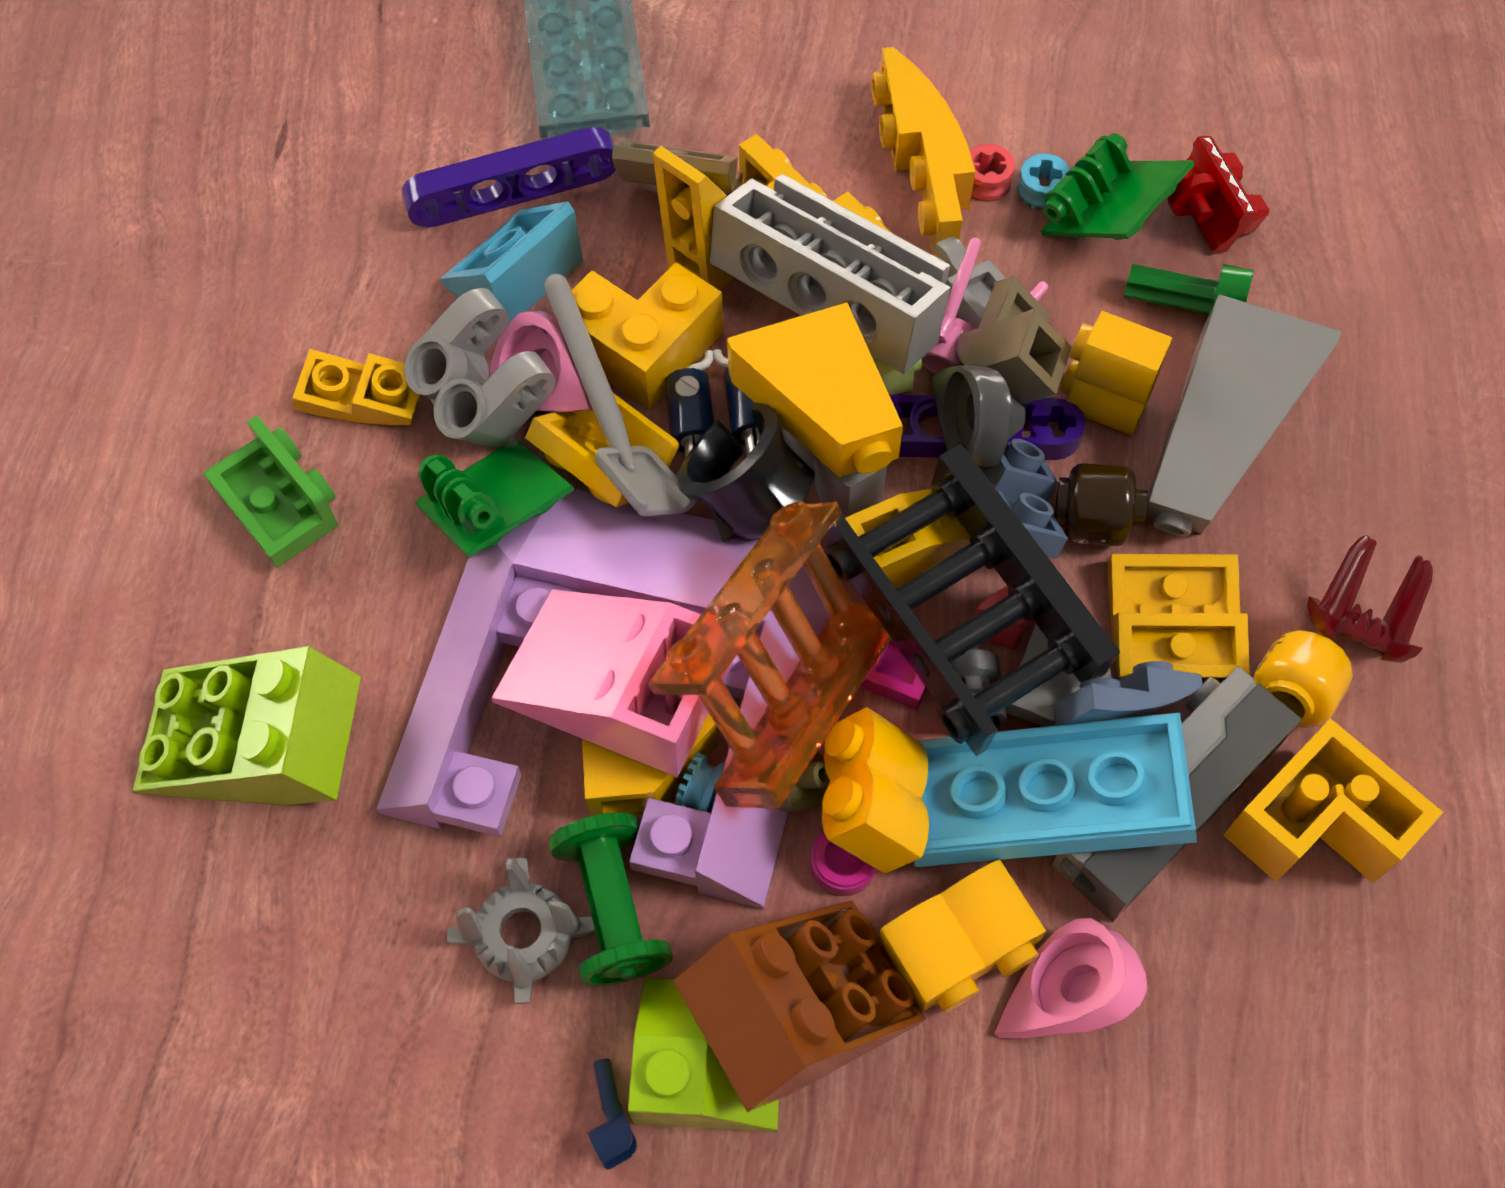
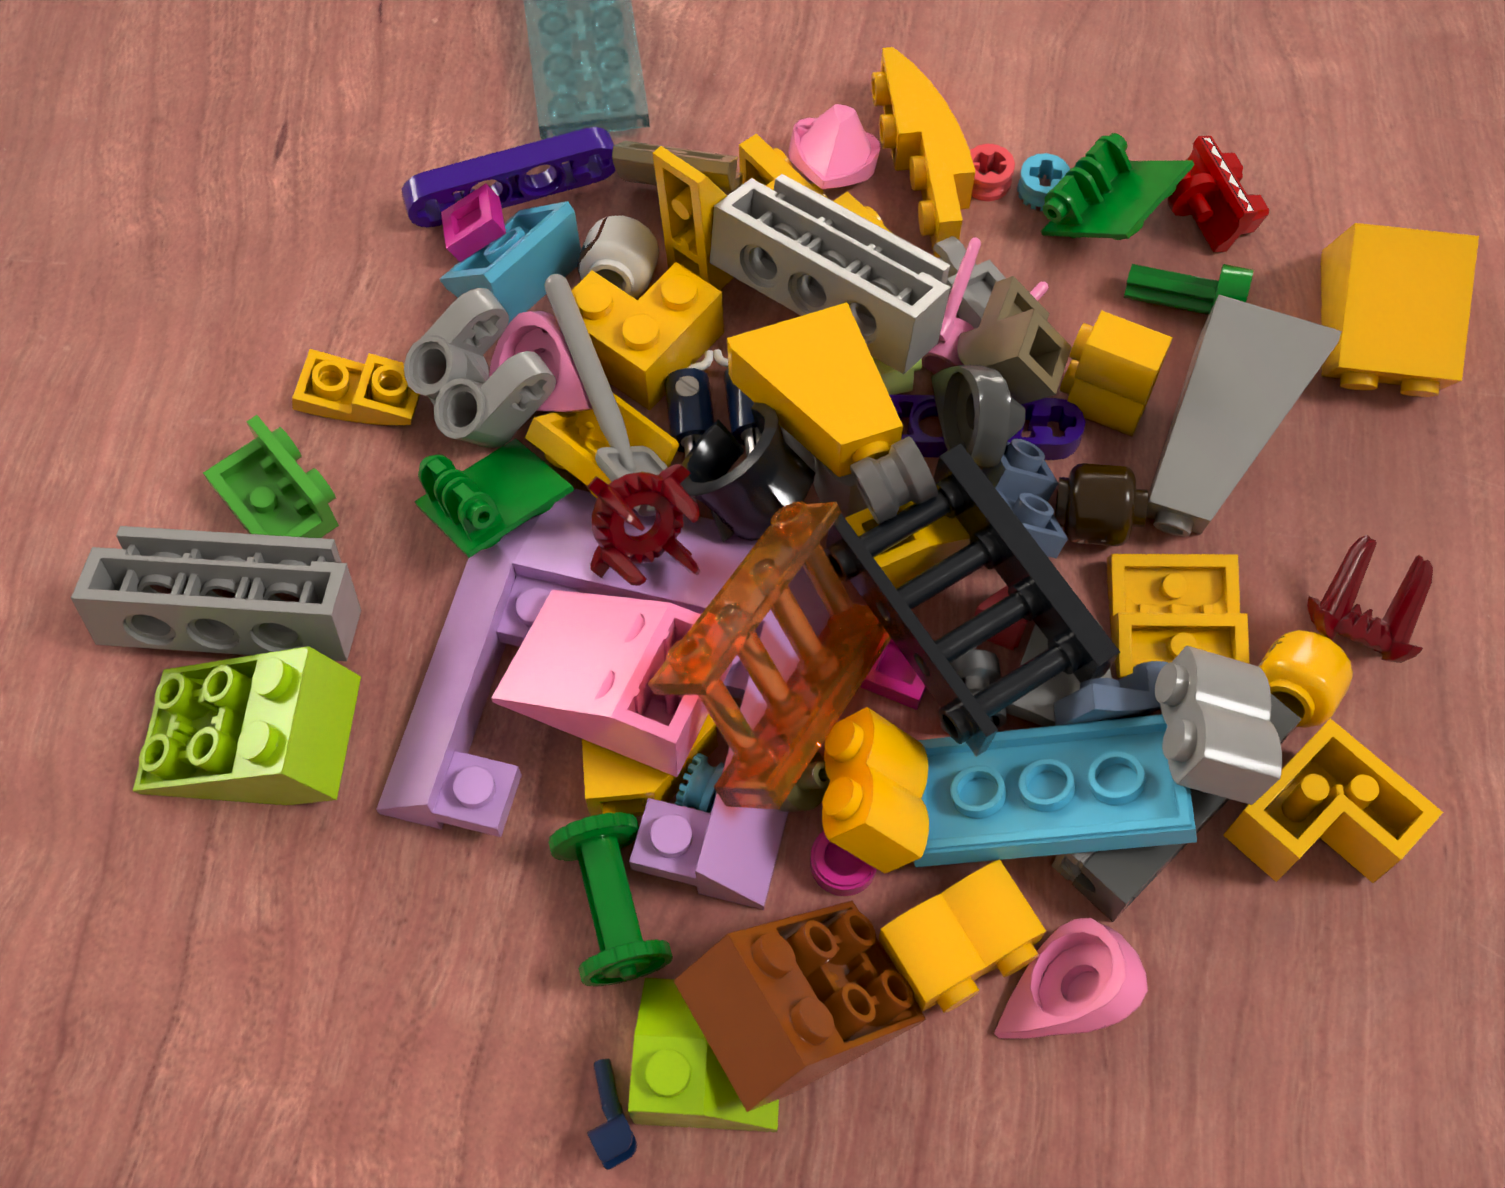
light grey piece [447,857,595,1004] -> none
none -> light grey brick [71,526,361,661]
none -> dark pink tile [441,183,506,262]
none -> white head [577,216,659,299]
none -> dark red piece [587,464,701,586]
none -> bright pink piece [788,104,881,189]
none -> flat silver wheel [850,436,938,524]
none -> light grey brick [1155,645,1282,805]
none -> yellow slope [1321,223,1479,397]

